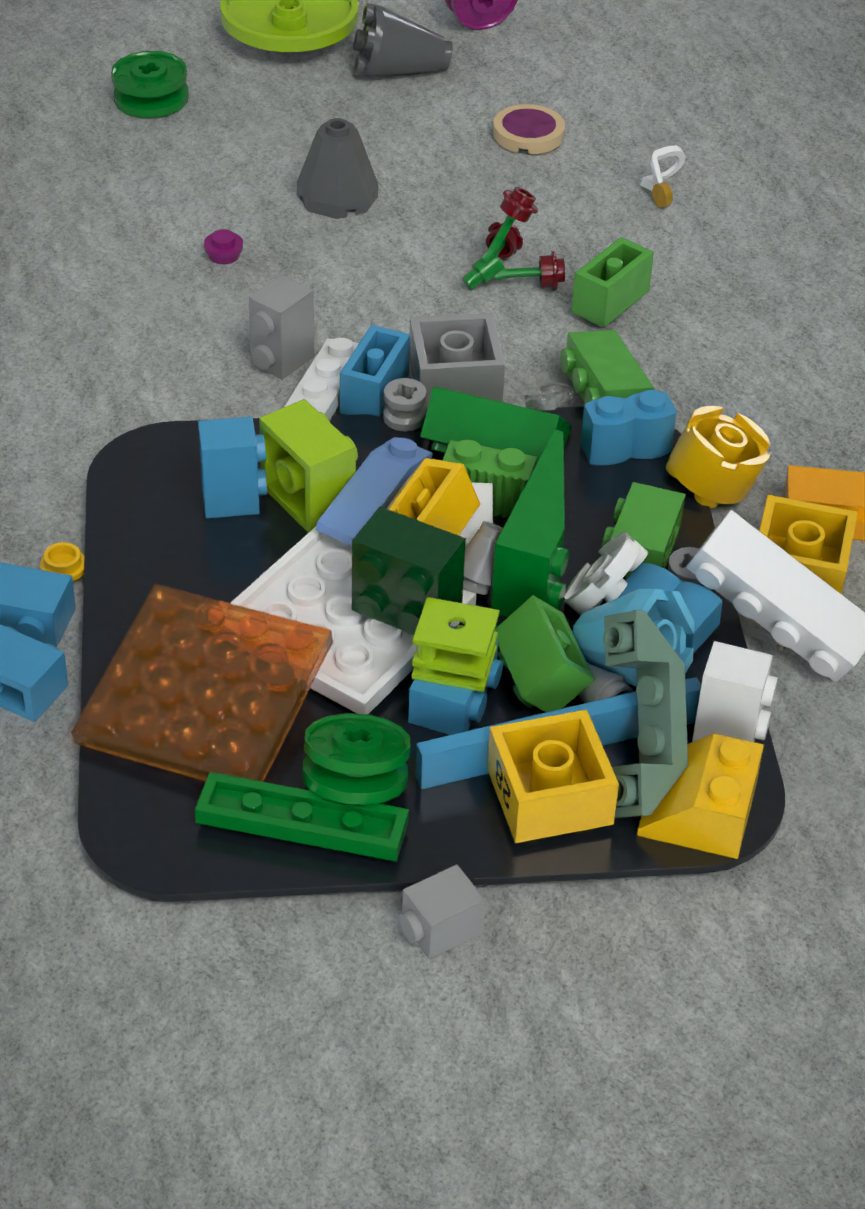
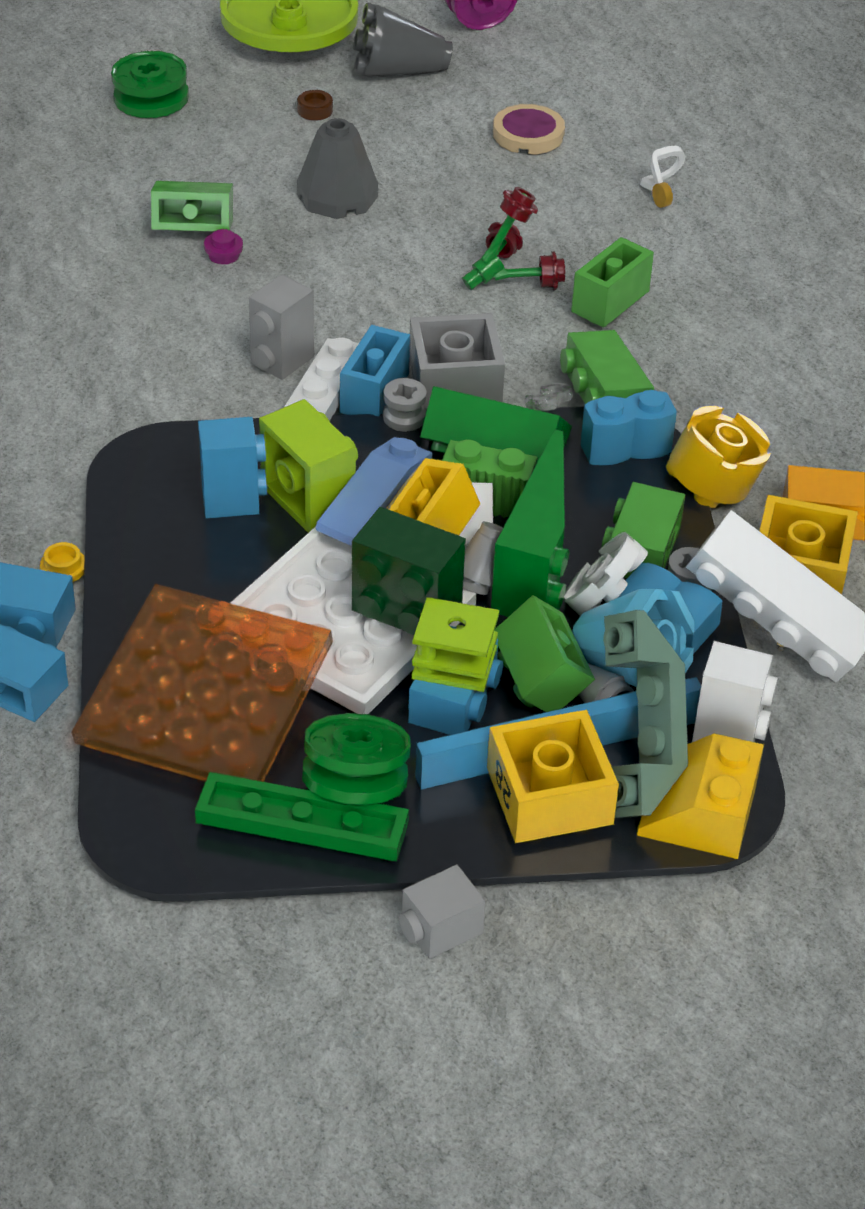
none -> bright green brick [151,181,233,232]
none -> reddish brown tile [297,90,333,120]

